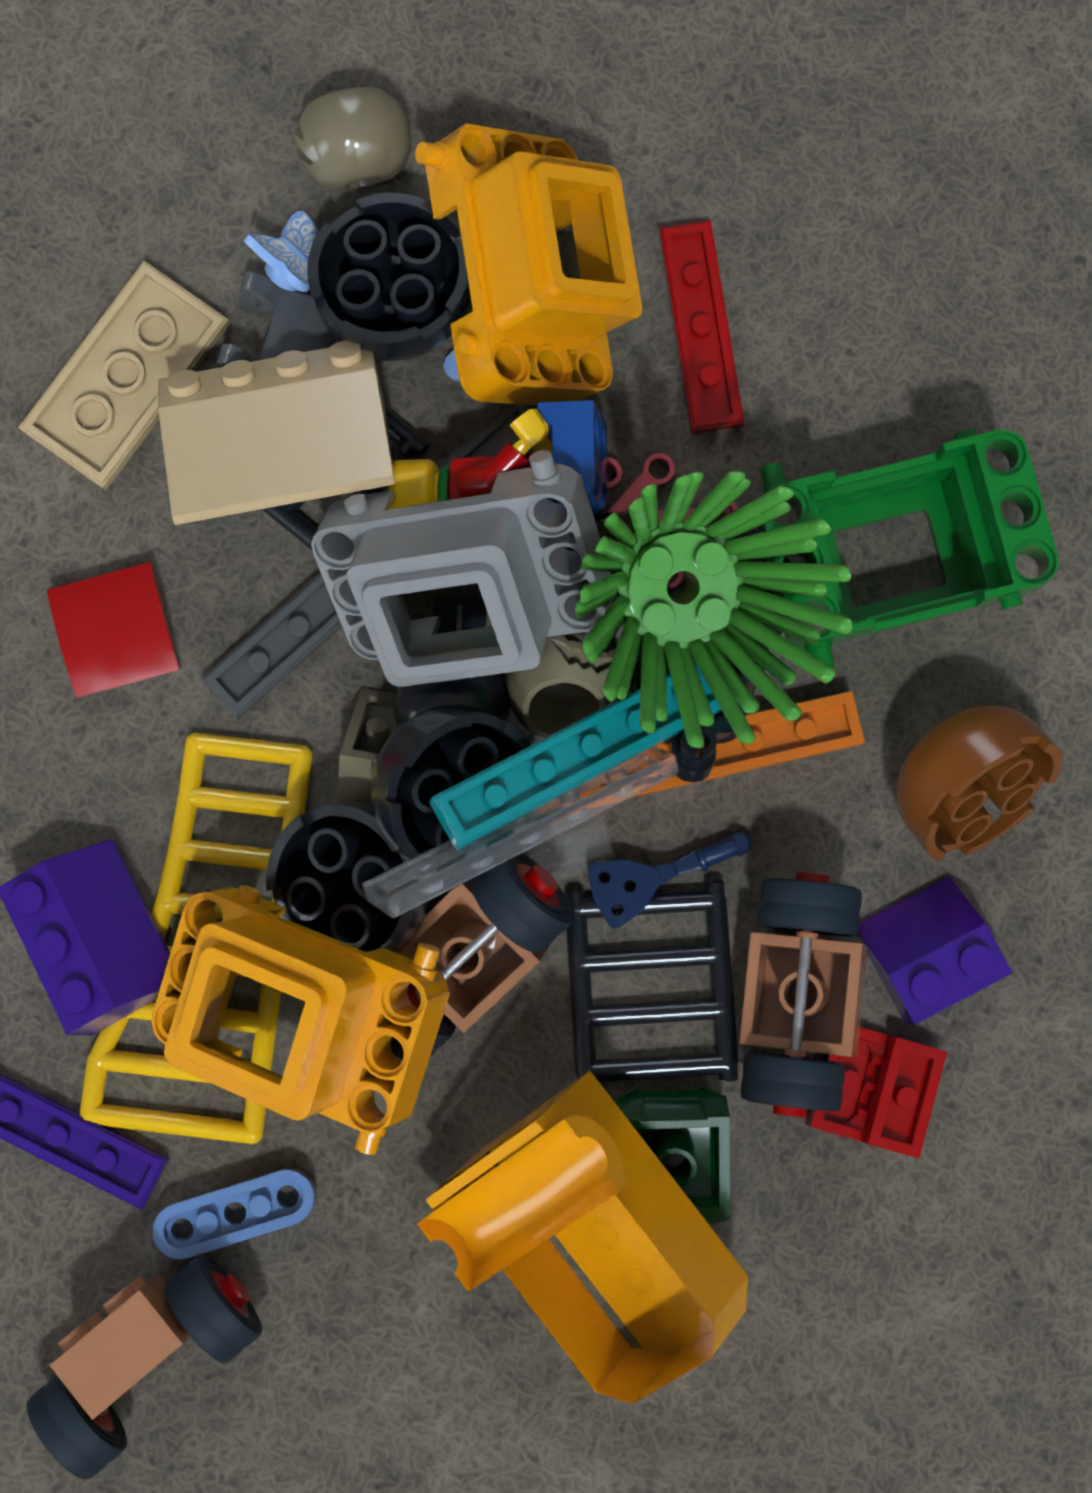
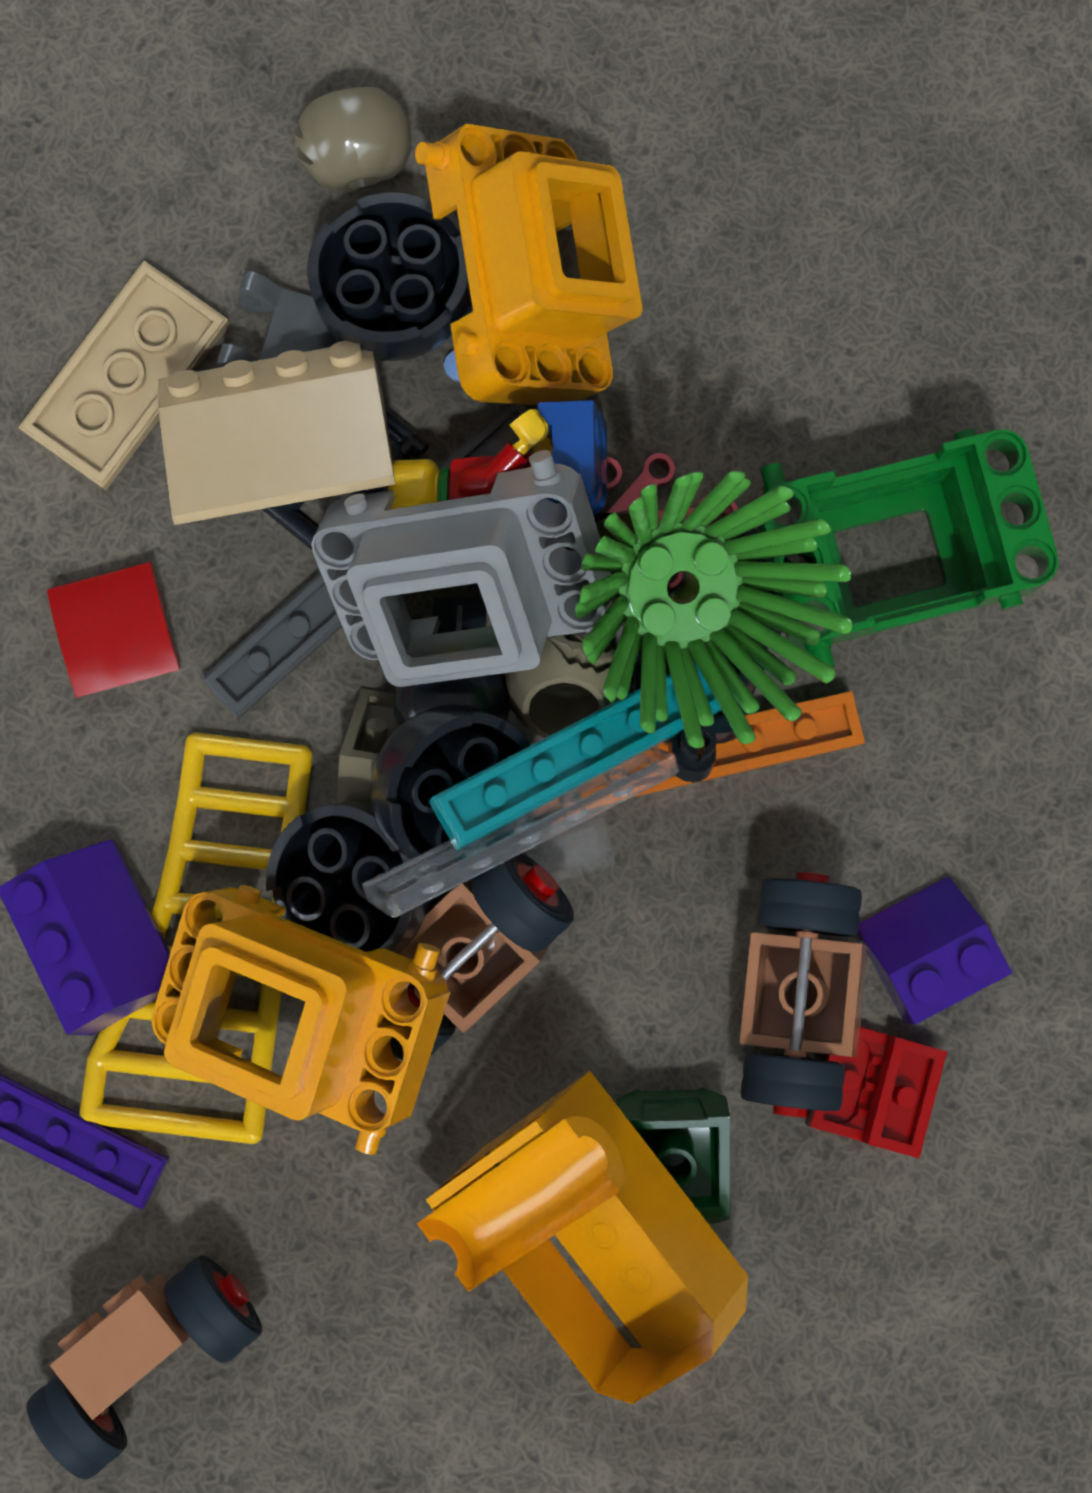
medium blue plate [152,1168,316,1260] -> none
light blue animal [244,210,319,292] -> none
black bar [565,880,739,1082] -> none
dark blue piece [588,831,752,929] -> none
red tile [659,220,745,434] -> none
dark orange cylinder [896,705,1063,860] -> none

